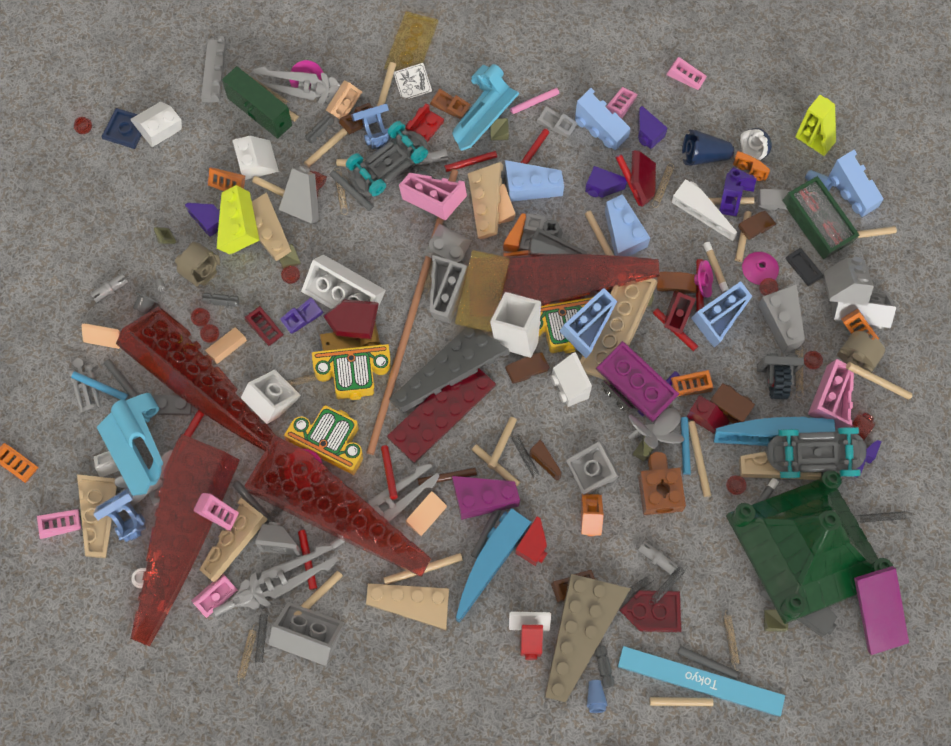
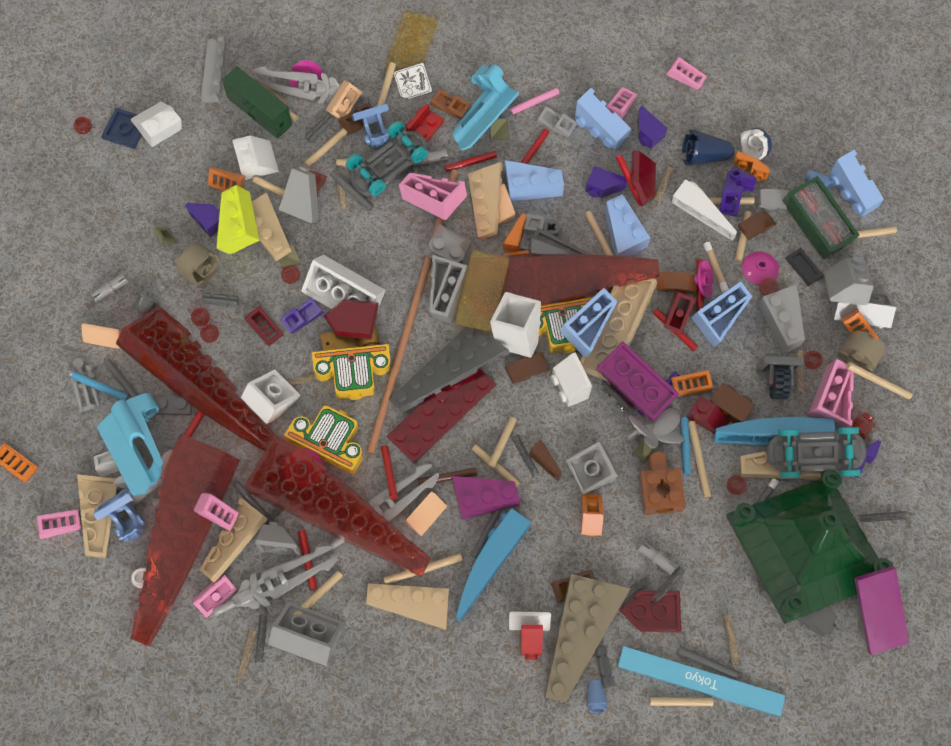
light nougat slope [205,327,247,364] -> none
red slope [515,516,548,566] -> none
olive slope [764,609,788,632] -> none
neon yellow wedge [795,95,836,156] -> none

